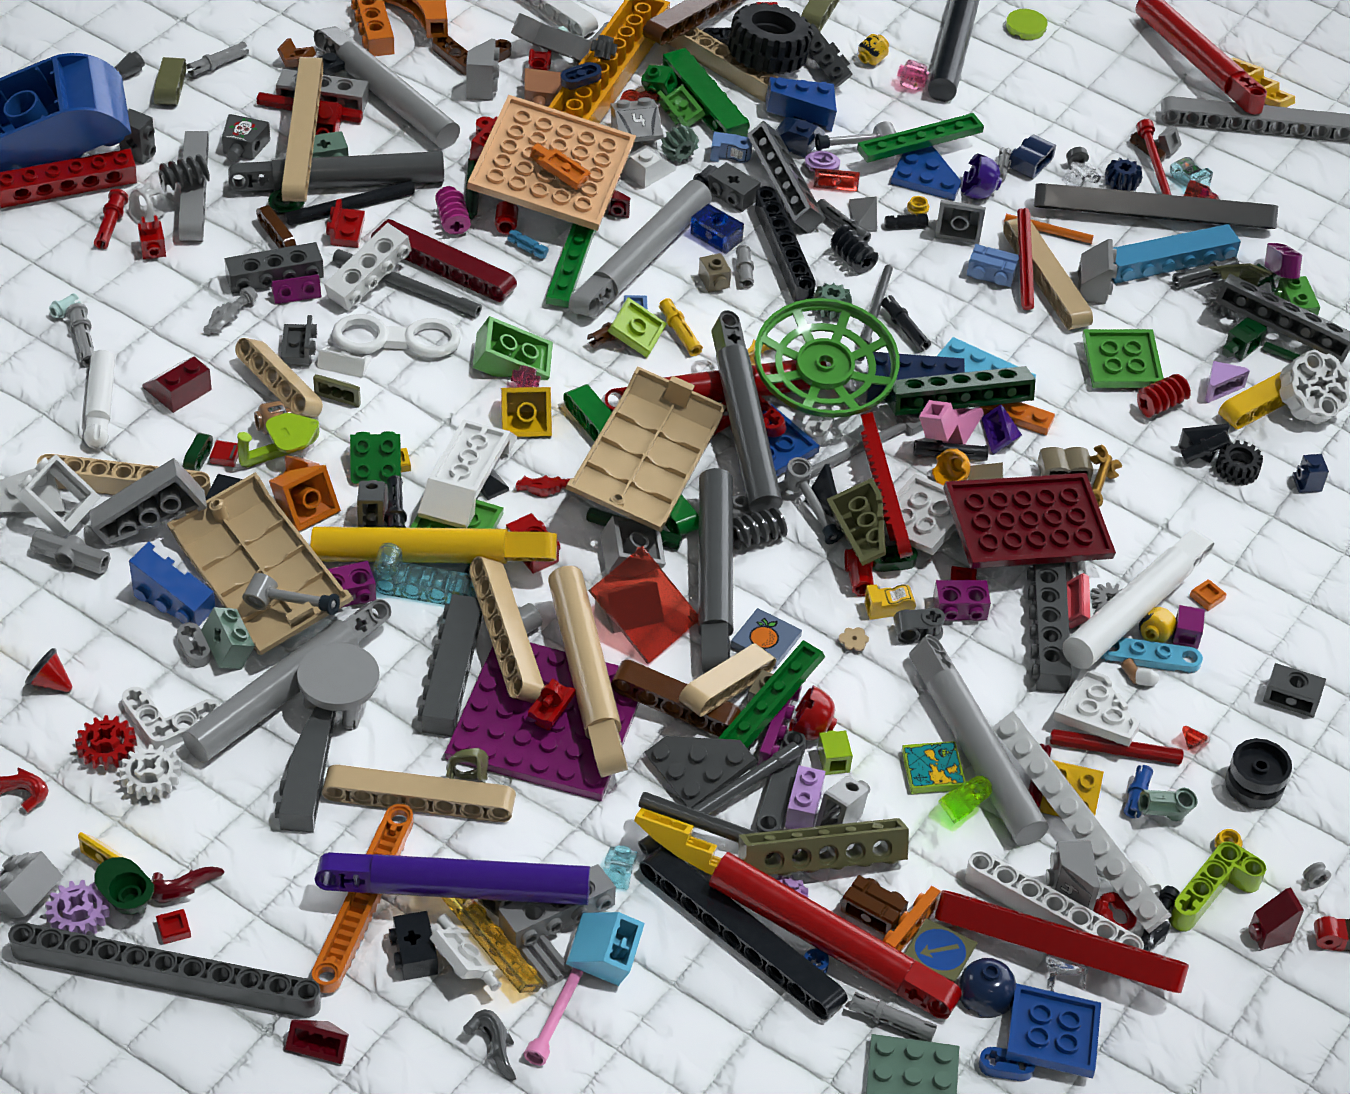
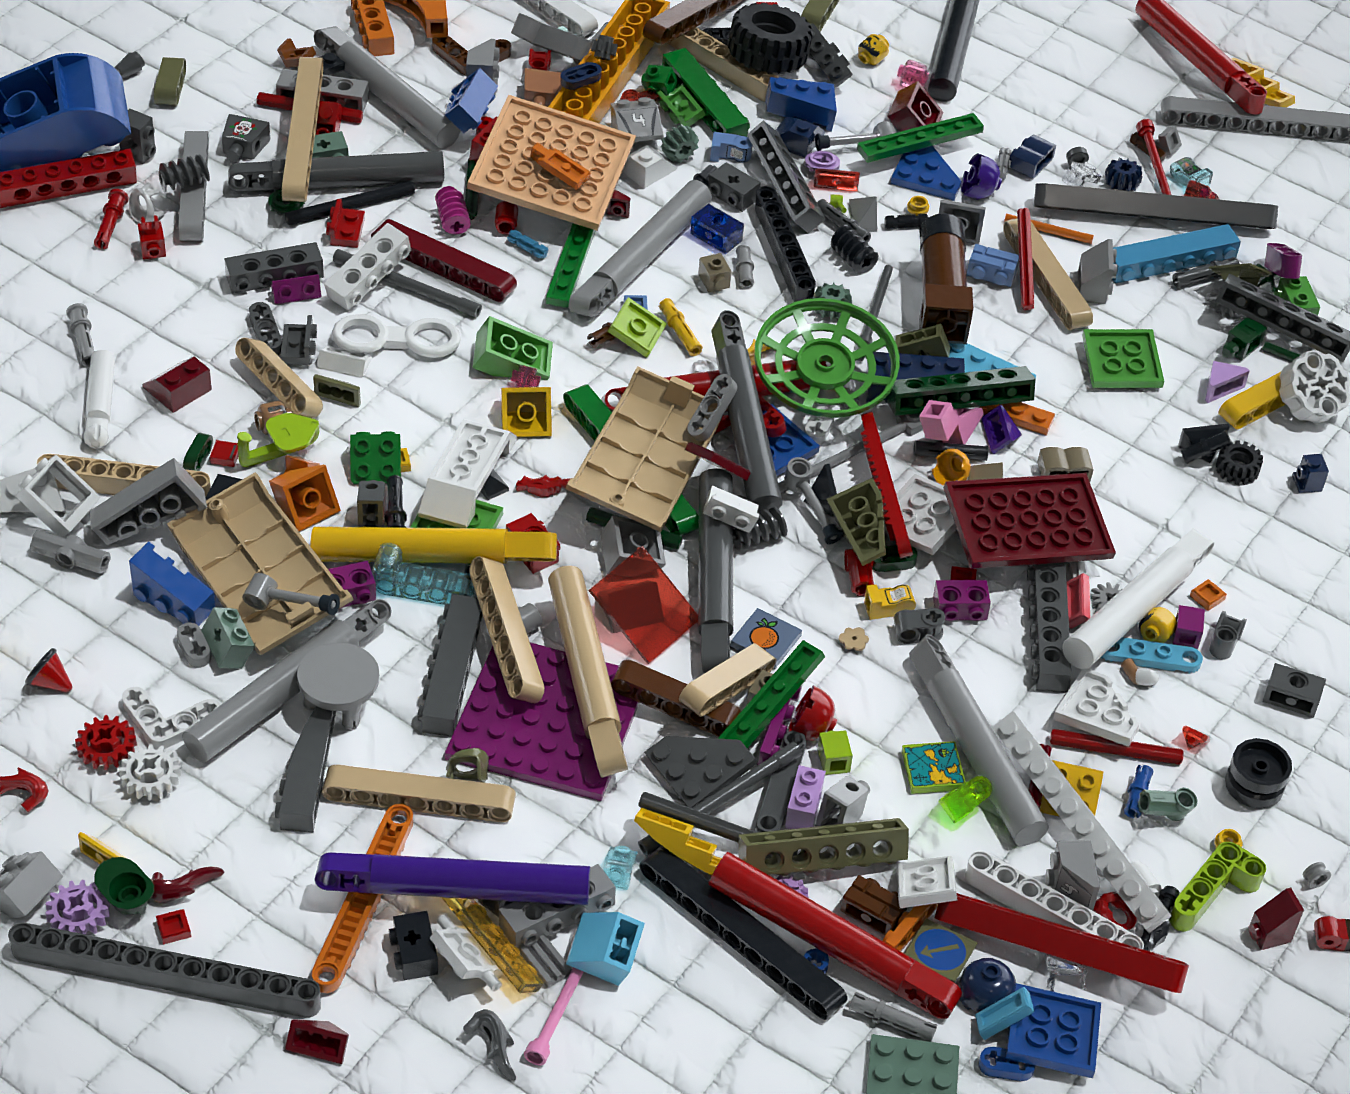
light aqua pin [49,293,81,318] -> none
light grey pin [186,41,249,77] -> none
light grey piece [203,286,258,335] -> none
reddish brown beam [256,205,296,248] -> none
red hips [528,678,576,730] -> none
black pin [881,295,931,352] -> none
lime tile [1005,9,1048,40] -> none
pearl gold bar [1090,444,1123,507] -> none
red piece [1137,374,1191,418] -> none
none -> dark grey beam [249,302,282,355]
none -> wedge [445,68,498,134]
none -> dark red tile [685,442,751,480]
none -> light grey beam [687,374,737,441]
none -> white bracket [703,486,759,533]
none -> lime hand [830,194,847,213]
none -> dark red slope [887,81,944,132]
none -> olive brick [895,323,950,357]
none -> white tile [897,855,957,908]
none -> reddish brown piece [919,213,974,345]
none -> medium azure tile [975,987,1034,1040]
none -> dark grey piece [1209,610,1247,660]

